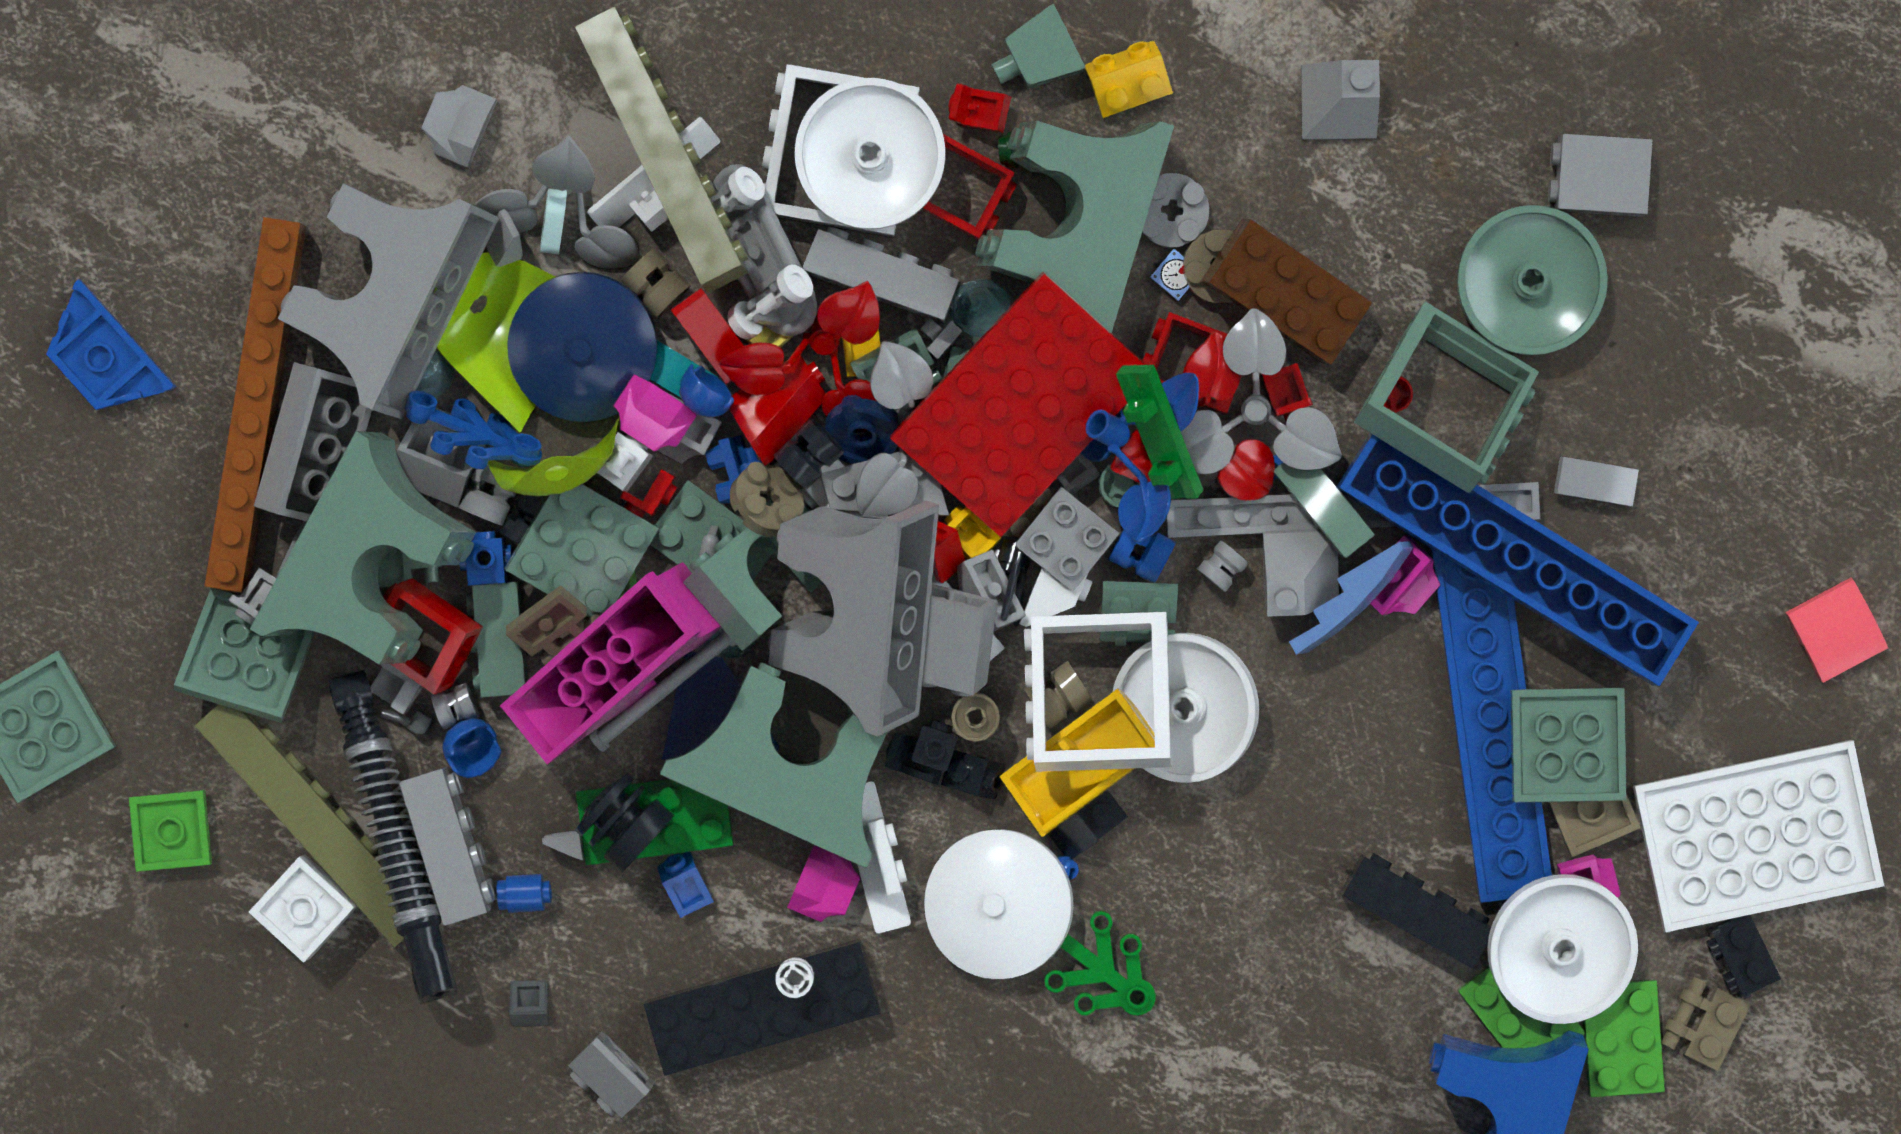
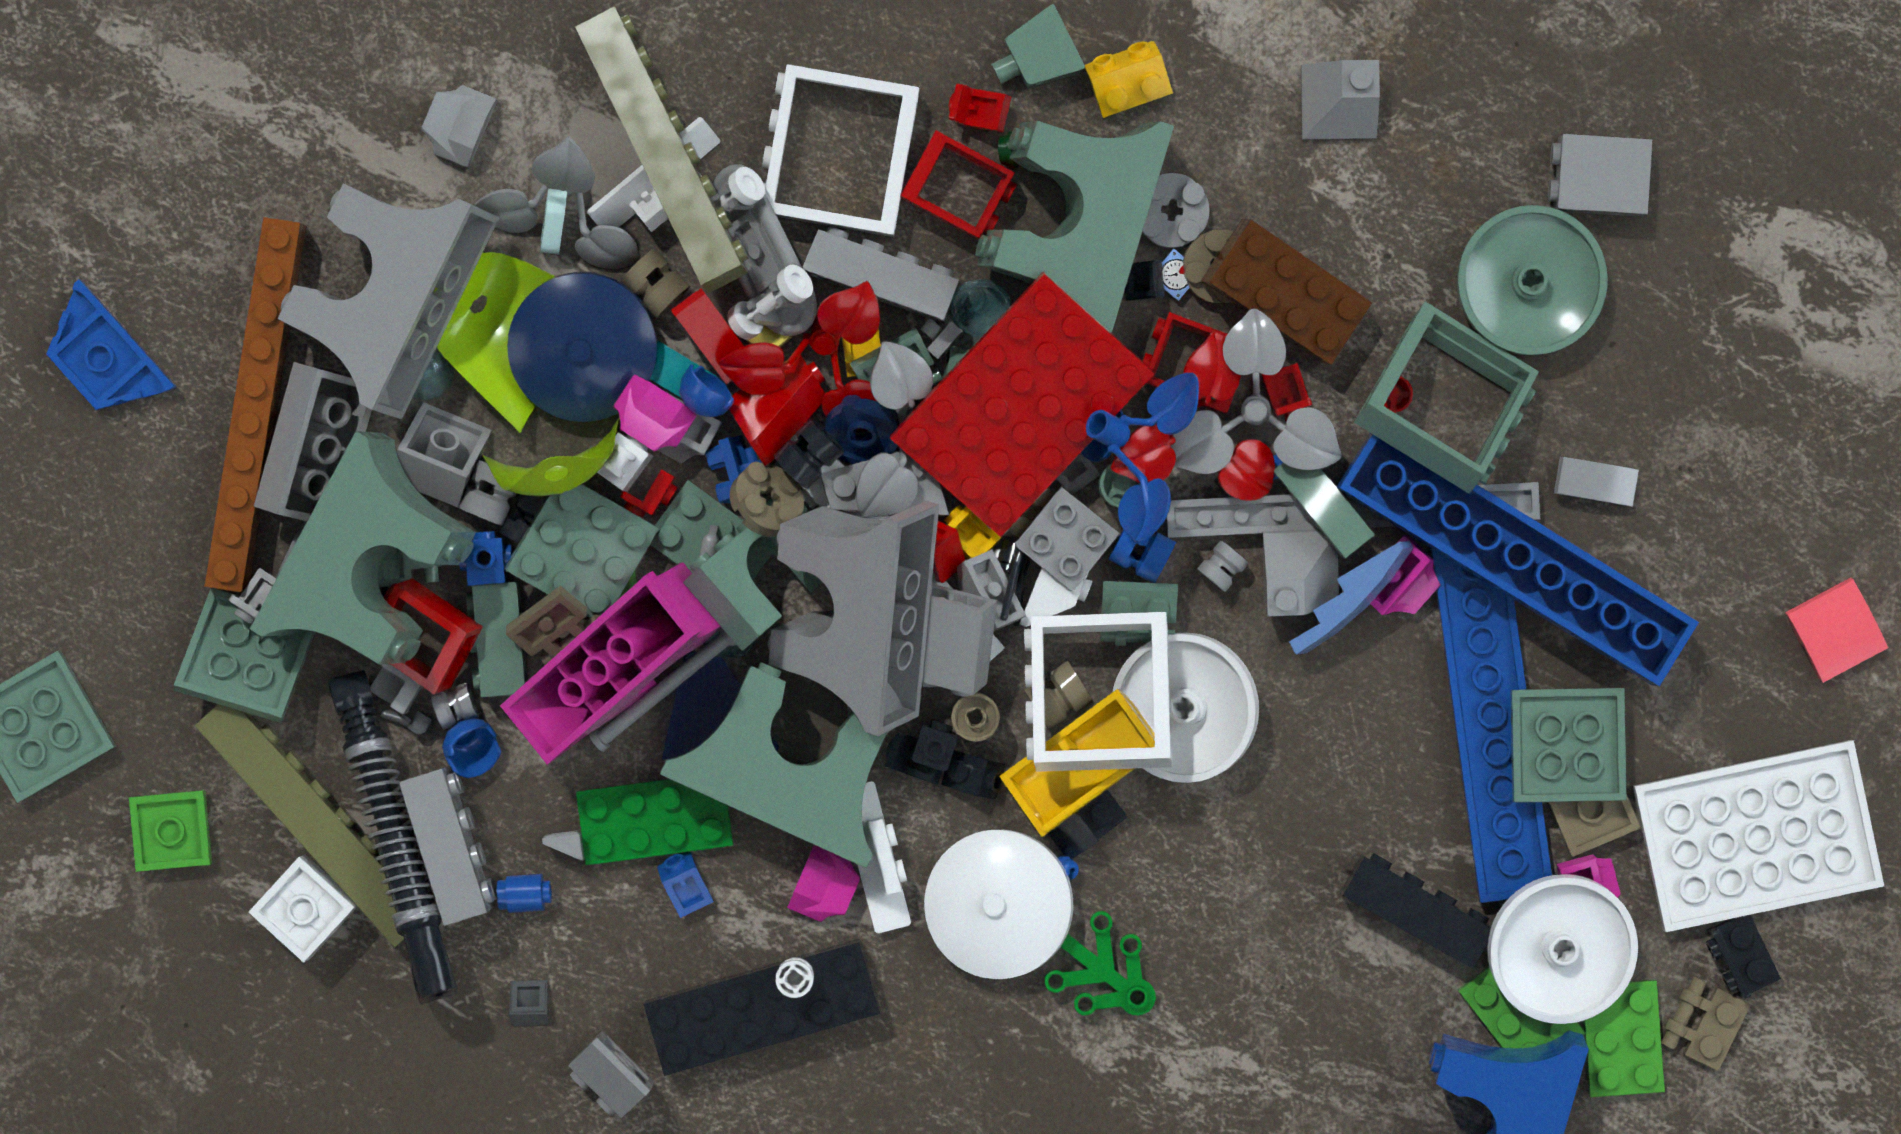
blue plant [404,391,542,469] -> none
light grey slope [486,209,523,267] -> none
black wheel [575,773,675,873] -> none
white dish [795,78,945,229] -> none
green hinge [1116,365,1203,499] -> none
none -> black tile [1125,260,1164,301]

